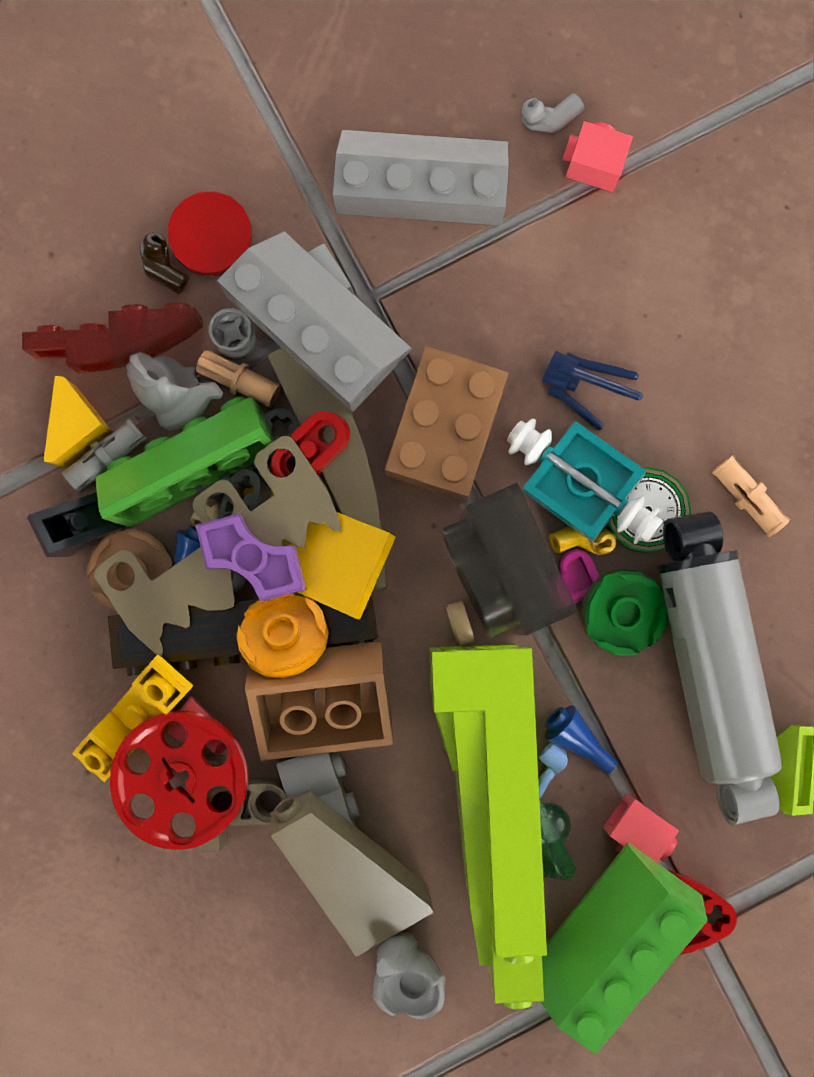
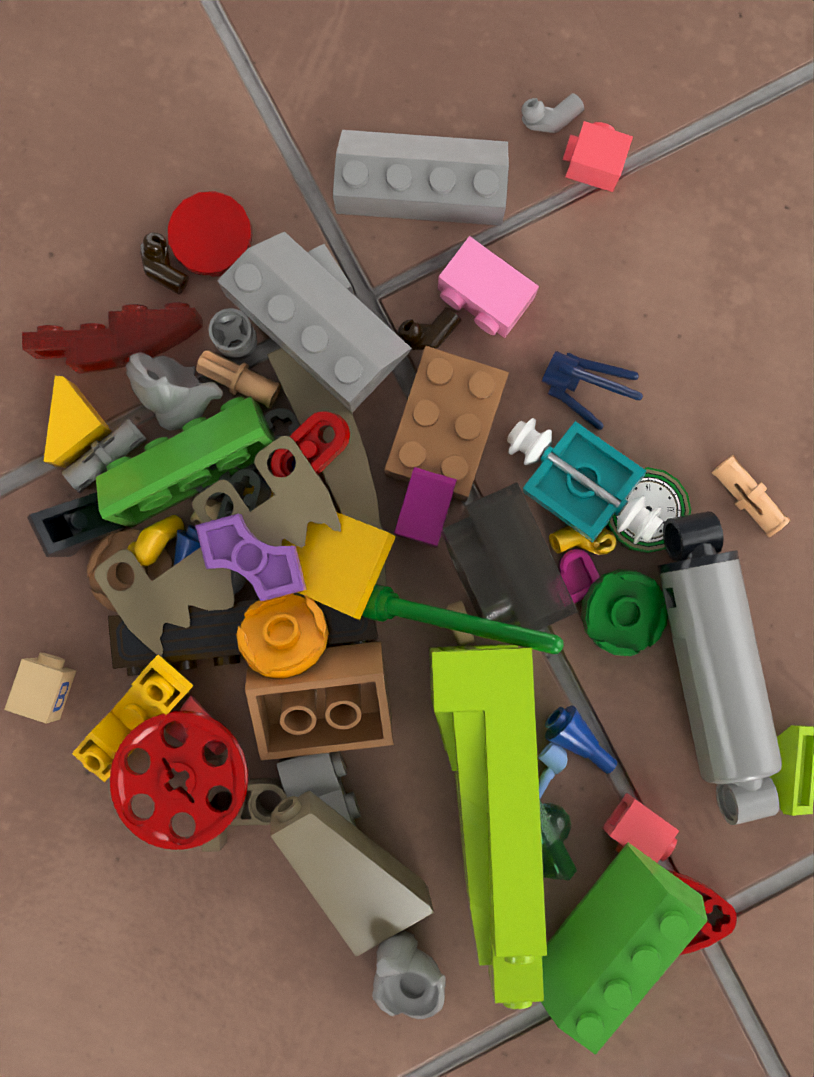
none -> tan brick [4,652,76,724]
none -> yellow arm [127,515,184,567]
none -> green piece [362,584,564,654]
none -> magenta slope [394,467,457,548]
none -> dark brown arm [398,307,461,350]
none -> bright pink piece [438,236,539,338]

